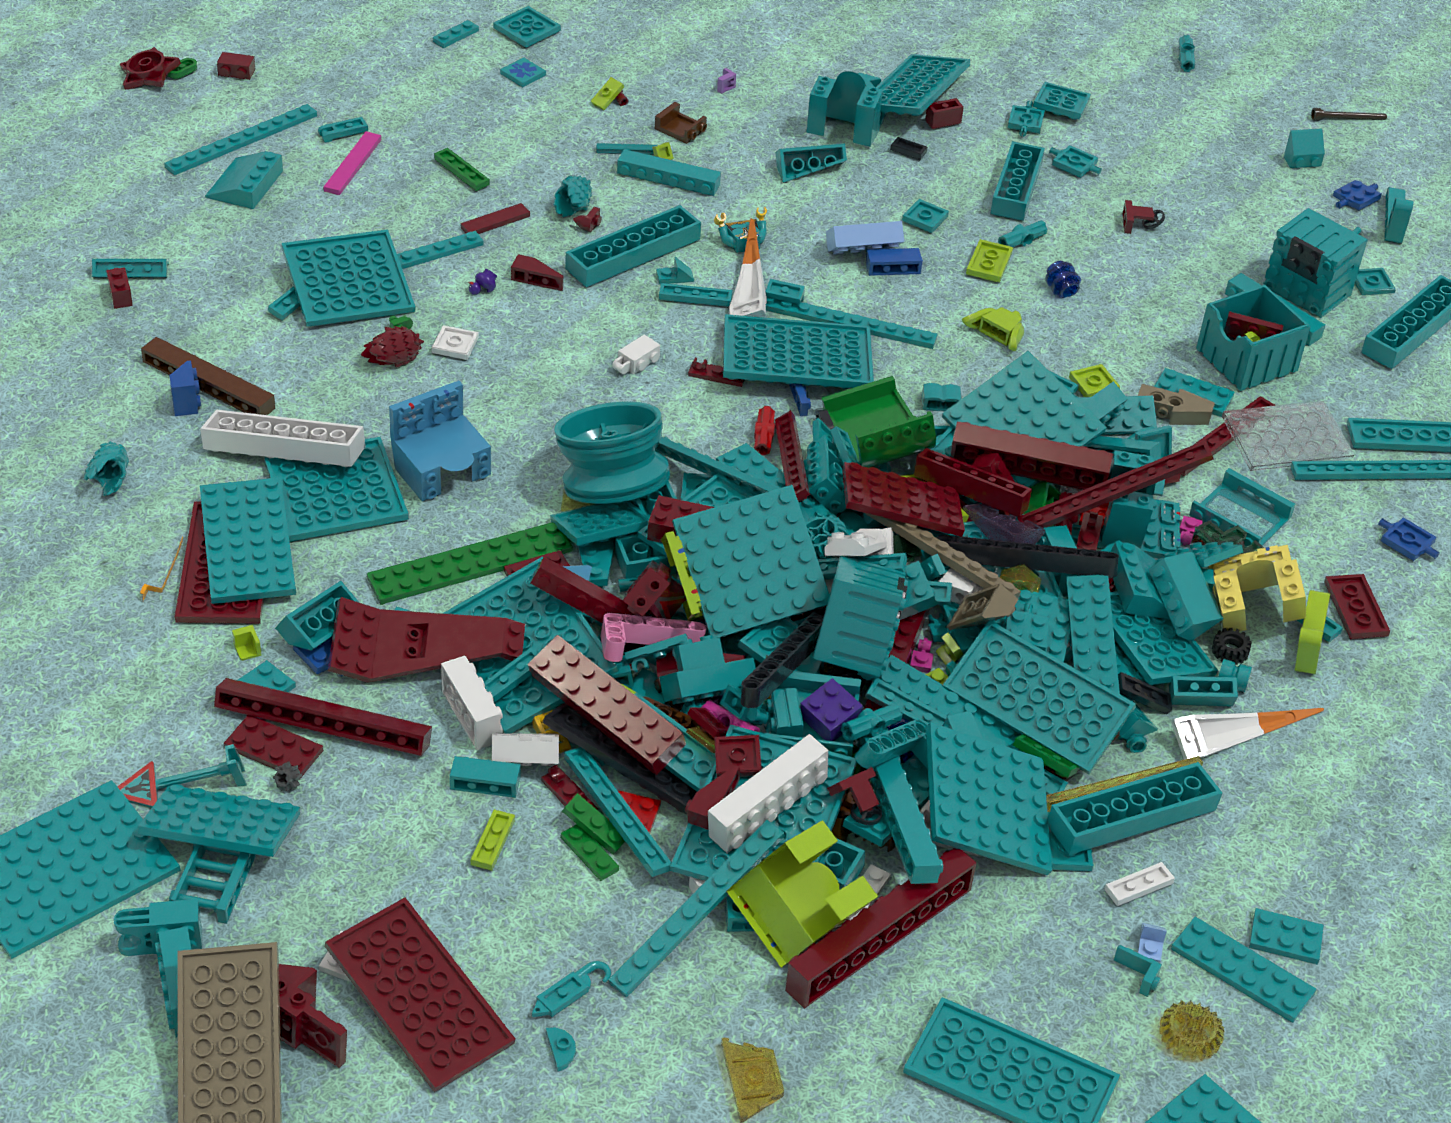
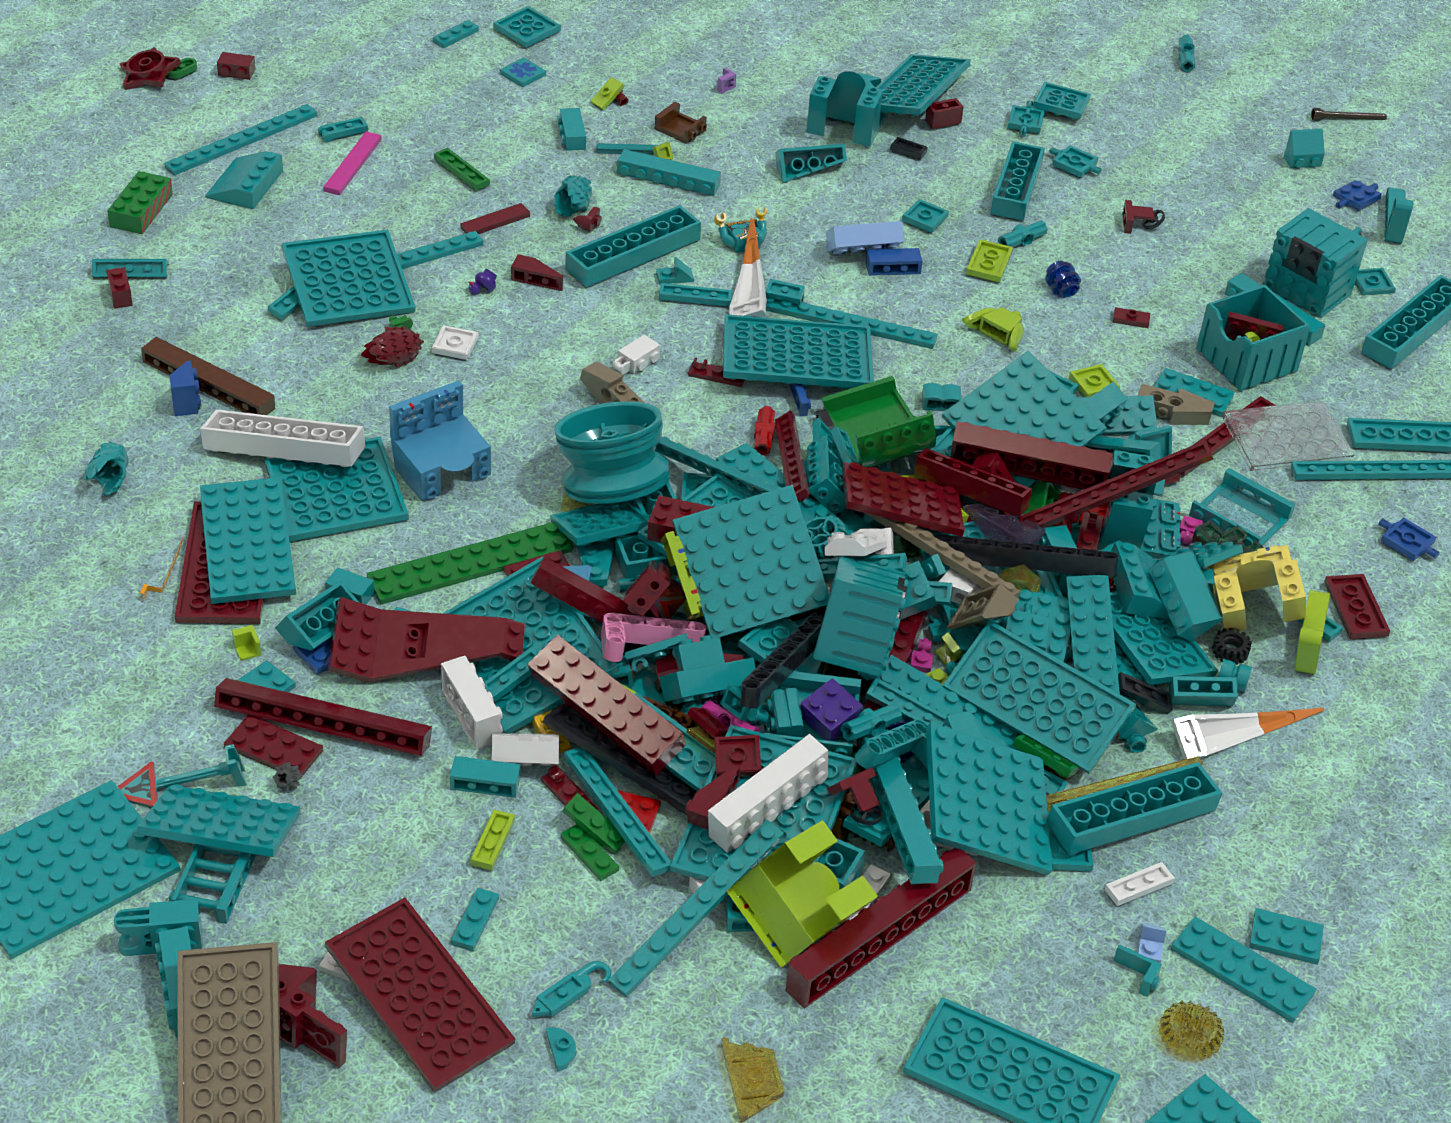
none -> green brick [107,171,173,234]
none -> teal brick [325,567,375,605]
none -> teal plate [451,887,499,951]
none -> teal brick [557,108,586,151]
none -> dark tan brick [580,361,645,404]
none -> dark red plate [1113,307,1150,328]

